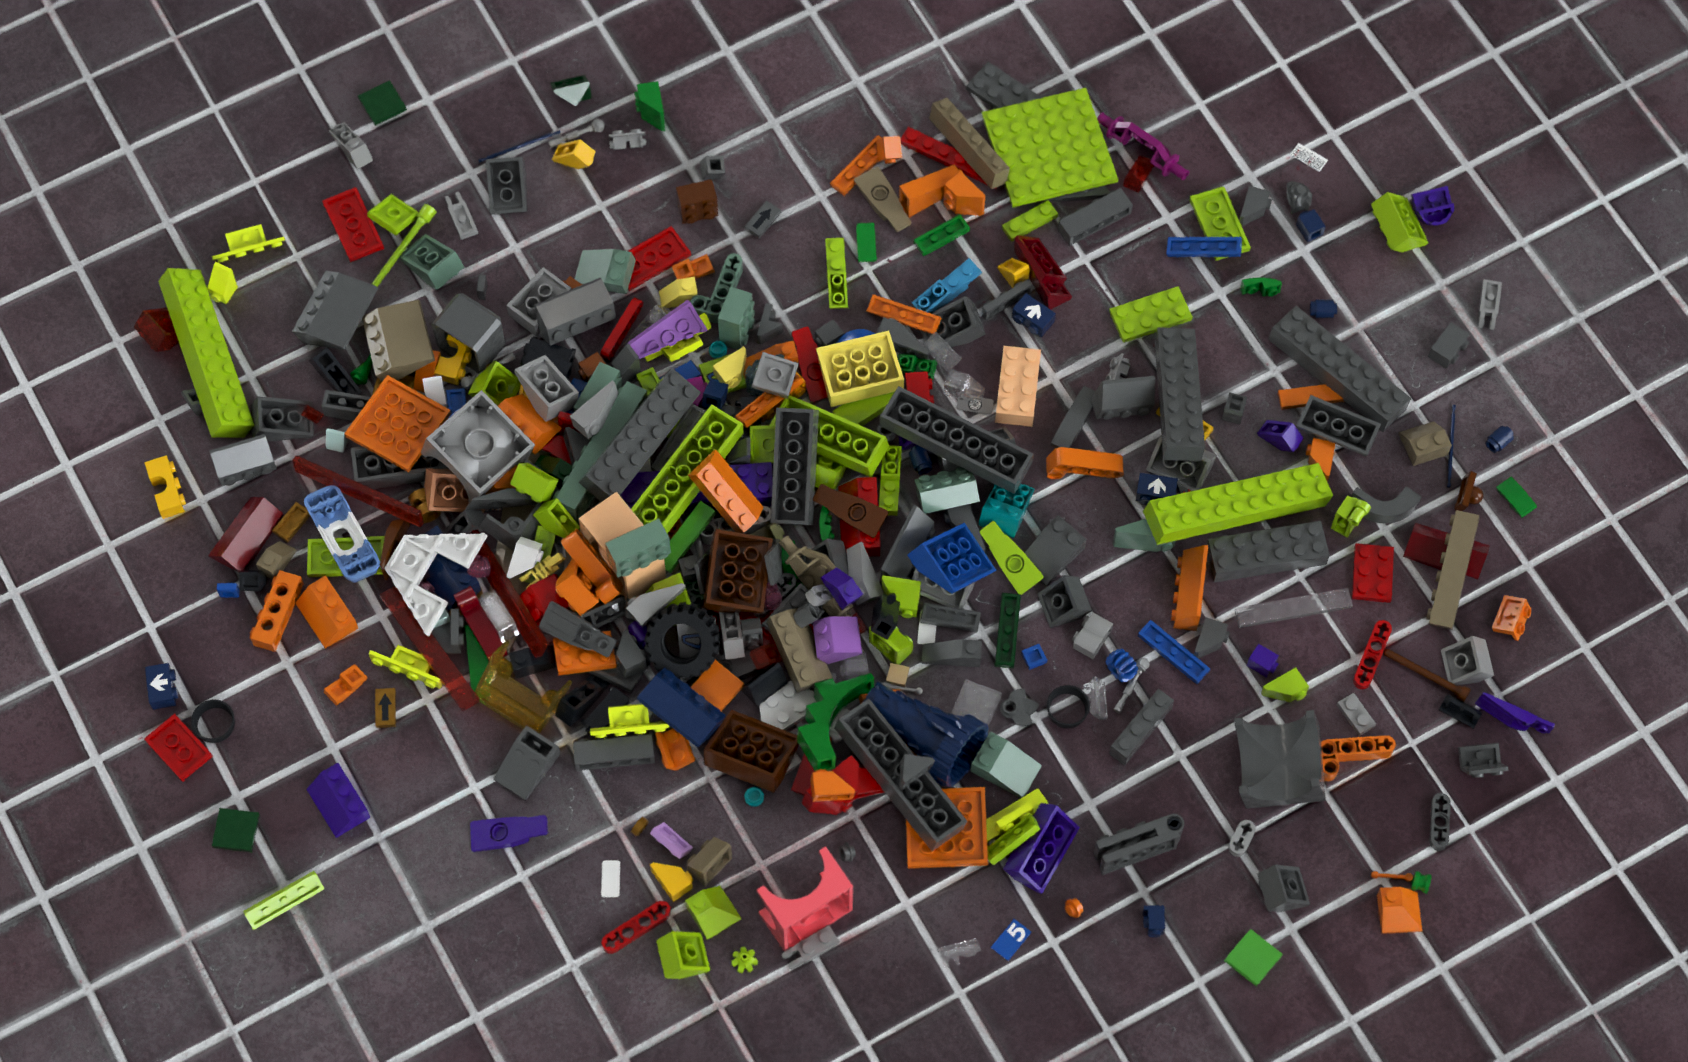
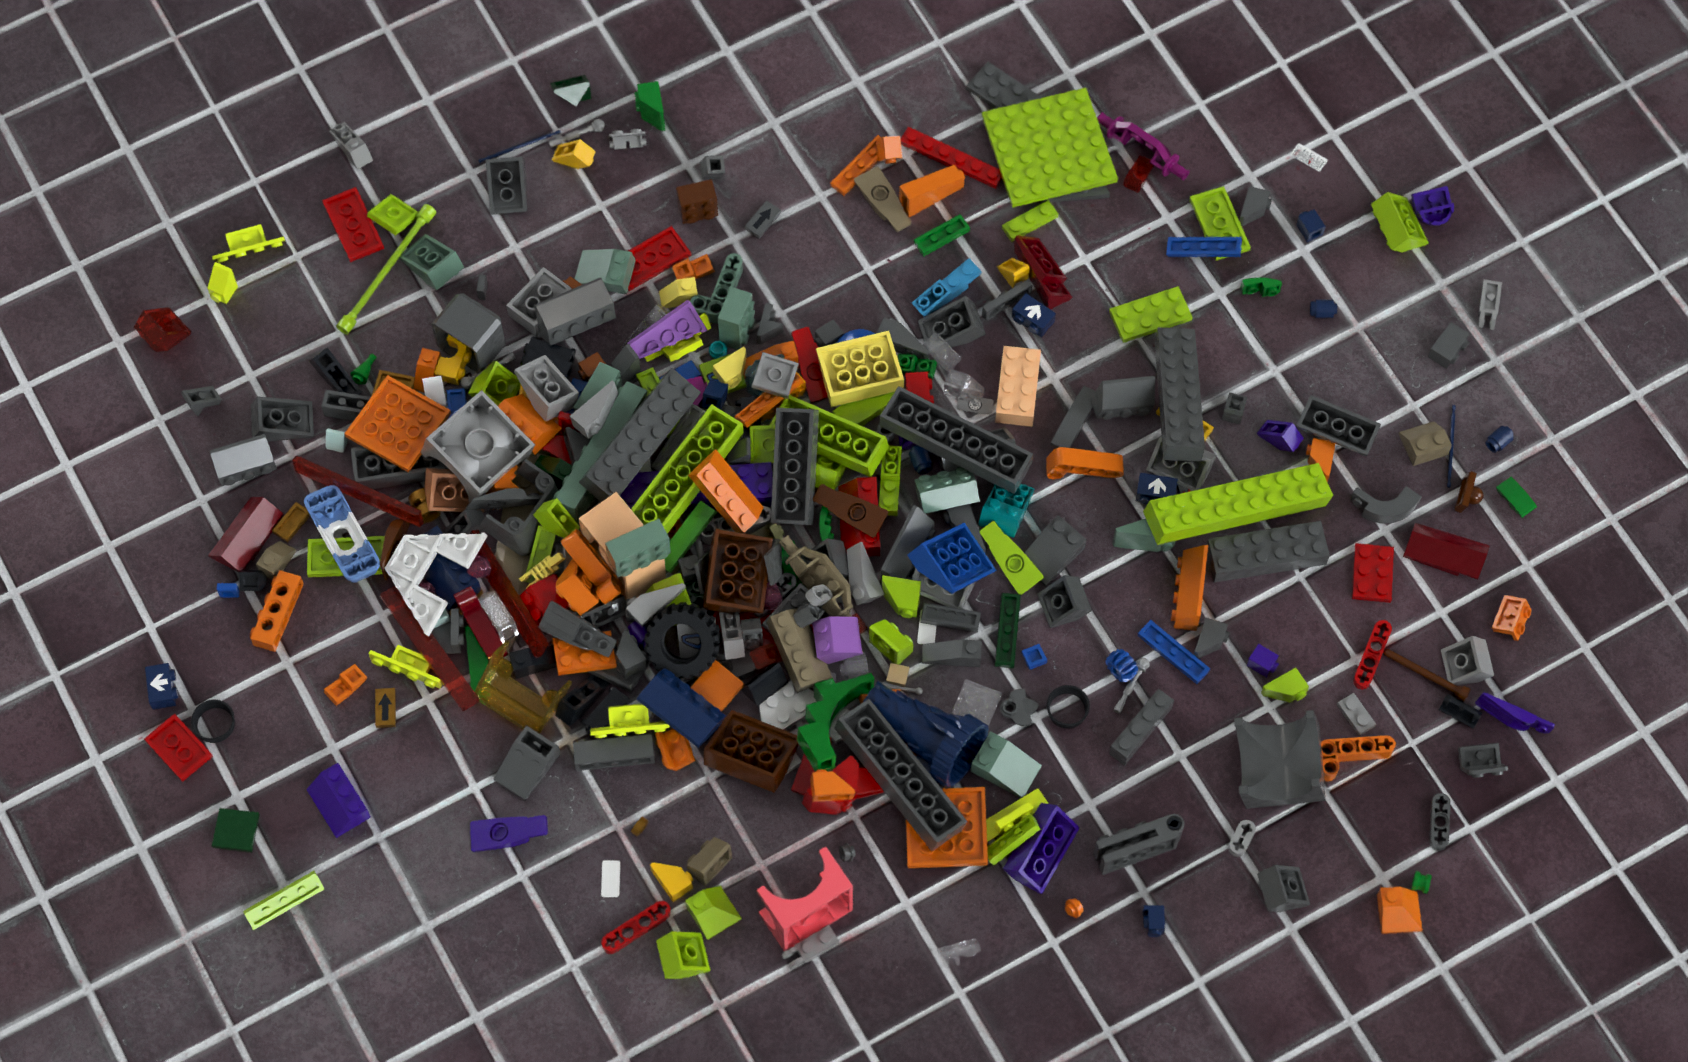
yellow arch [144,455,186,519] -> none
lime brick [158,268,255,438] -> none
dark grey slope [292,271,378,350] -> none
orange slope [295,575,359,649] -> none
clear red slope [301,404,324,424] -> none
dark green tile [358,80,407,126] -> none
dark tan slope [362,300,435,381] -> none
light grey hinge [444,191,478,240] -> none
white slope [506,537,544,578] -> none
lime brick [510,463,558,503] -> none
red beam [600,297,643,361] -> none
lavender plate [650,822,693,859] -> none
lime plant [731,947,758,973] -> none
teal plate [744,787,764,807] -> none
dark purple slope [821,567,863,610] -> none
lime slope [825,238,848,309] -> none
green slope [856,223,877,262] -> none
orange tile [866,294,942,335] -> none
black brick [870,593,900,640] -> none
dark grey slope [899,754,935,791] -> none
dark tan brick [929,98,1010,189] -> none
orange slope [943,172,986,216] -> none
blue sticker [991,919,1031,961] -> none
dark grey brick [1058,188,1133,246] -> none
light grey brick [1072,613,1113,659] -> none
clear plate [1083,677,1108,720] -> none
light grey hinge [1105,353,1130,381] -> none
bright green slope [1224,929,1283,986] -> none
clear tile [1234,588,1353,628] -> none
dark grey brick [1268,306,1411,432] -> none
orange tile [1278,384,1345,410] -> none
dark grey hat [1286,181,1312,214] -> none
lime hinge [1331,495,1371,538] -> none
orange hinge [1371,871,1413,882] -> none
dark tan brick [1426,510,1480,630] -> none

